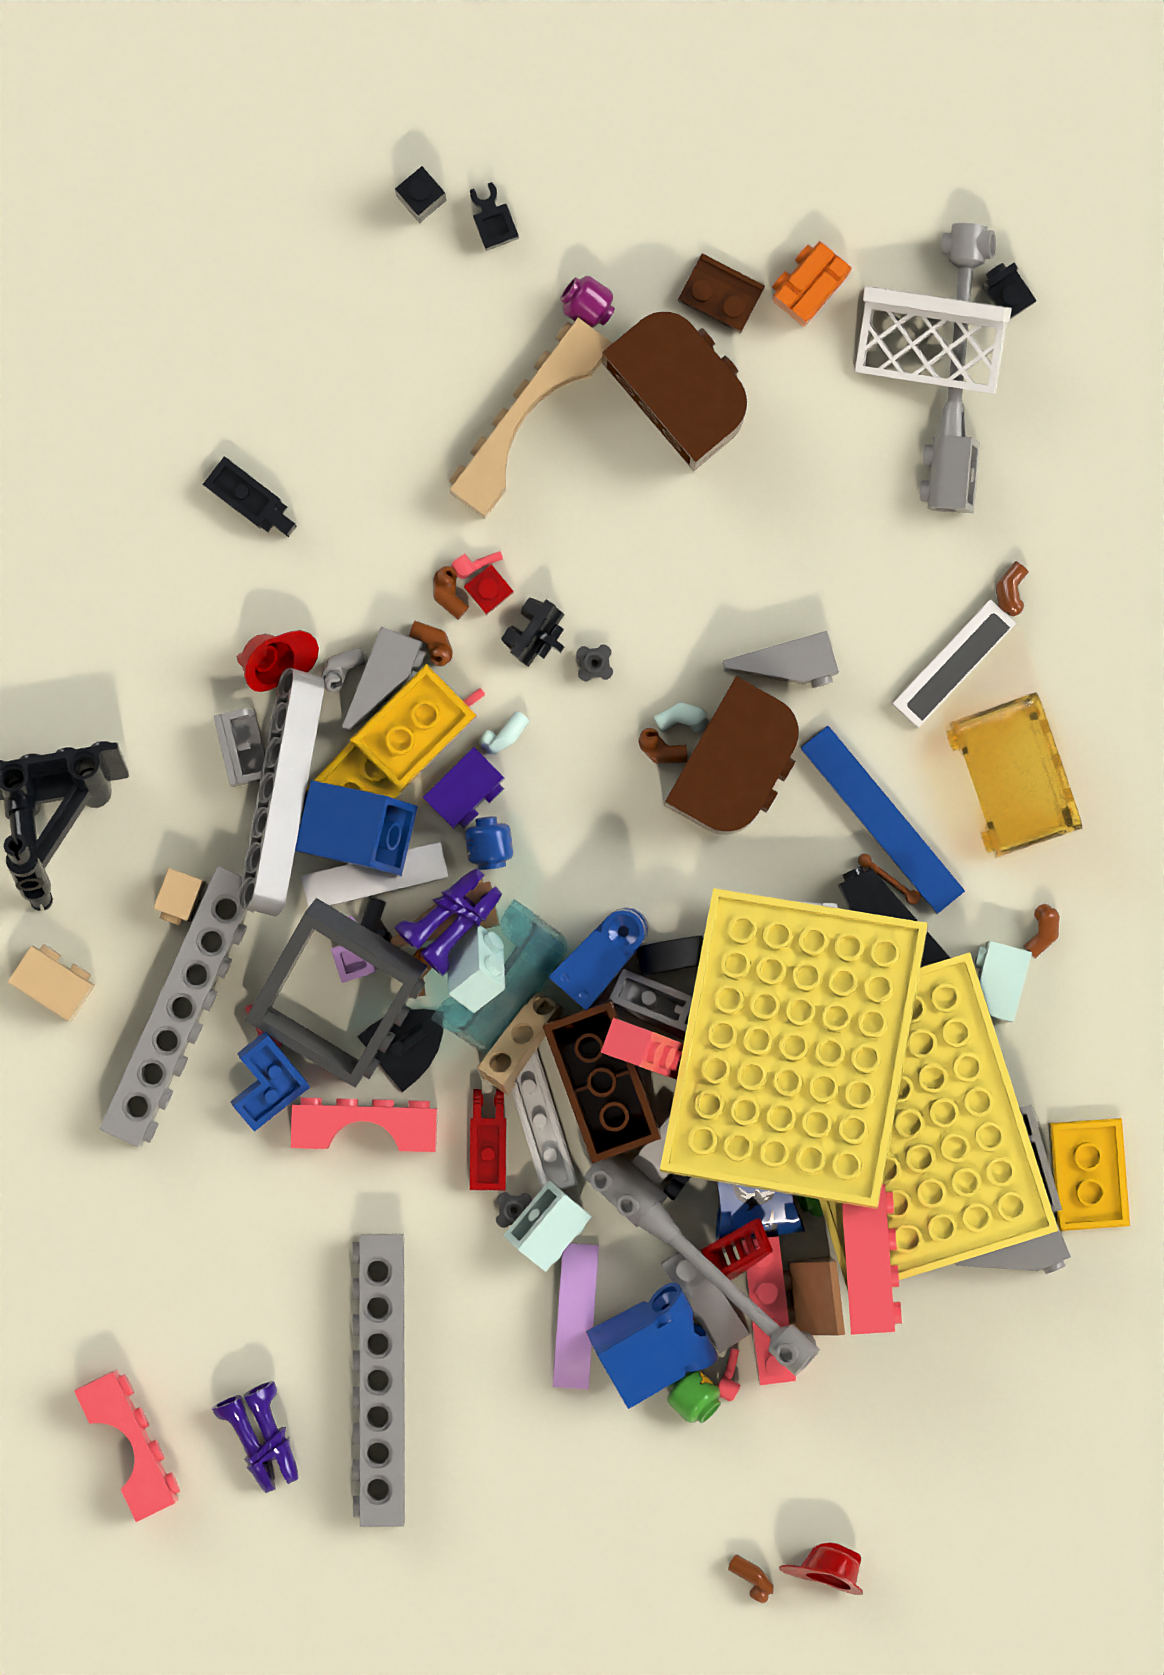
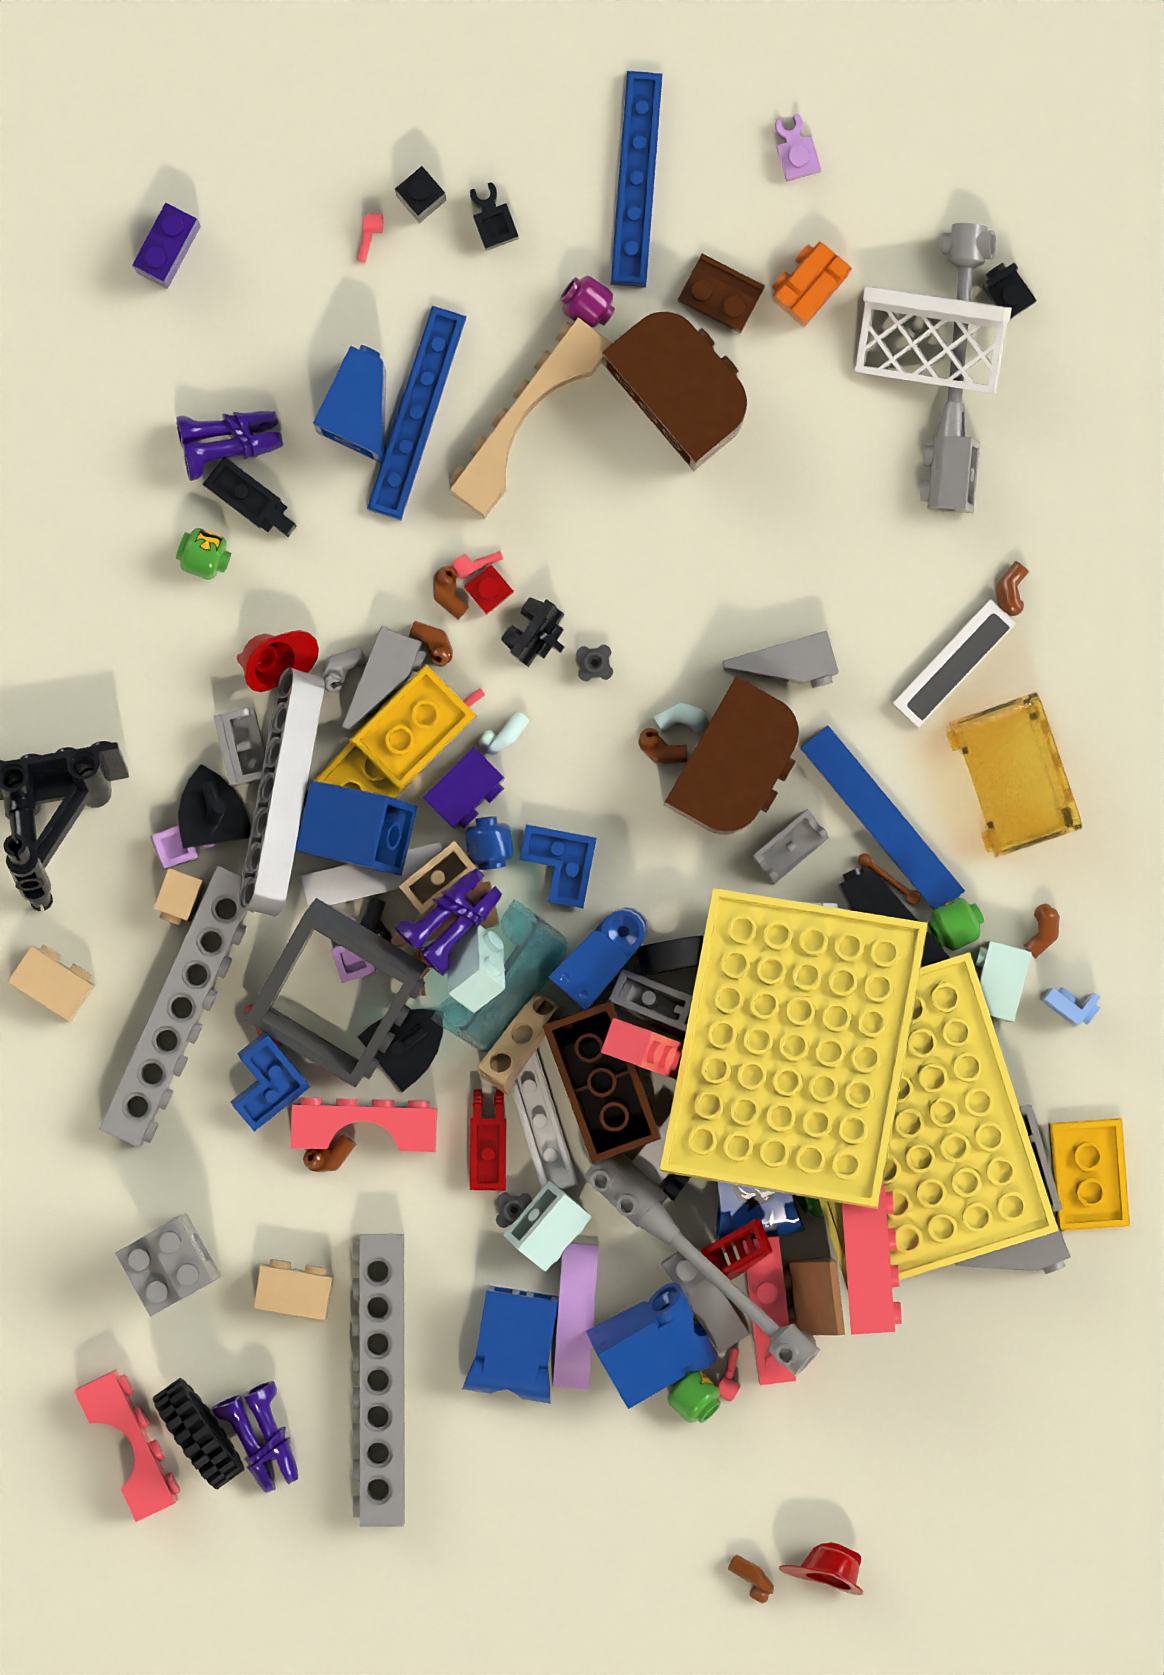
none -> light grey brick [115,1214,221,1317]
none -> dark purple brick [132,202,201,289]
none -> lavender plate [150,825,217,870]
none -> black tyre [152,1378,245,1490]
none -> dark purple piece [176,411,283,481]
none -> bright green head [176,528,232,580]
none -> black shield [178,764,251,849]
none -> tan brick [253,1259,334,1321]
none -> dark orange arm [303,1134,357,1172]
none -> blue slope [313,345,386,463]
none -> coral hand [357,214,383,263]
none -> blue tile [367,306,466,521]
none -> tan brick [398,841,478,914]
none -> blue piece [462,1285,559,1404]
none -> blue plate [519,824,597,909]
none -> blue tile [611,71,663,287]
none -> light grey hinge [752,809,829,884]
none -> lavender plate [775,114,821,182]
none -> bright green head [928,898,984,951]
none -> light blue bracket [1041,987,1100,1026]

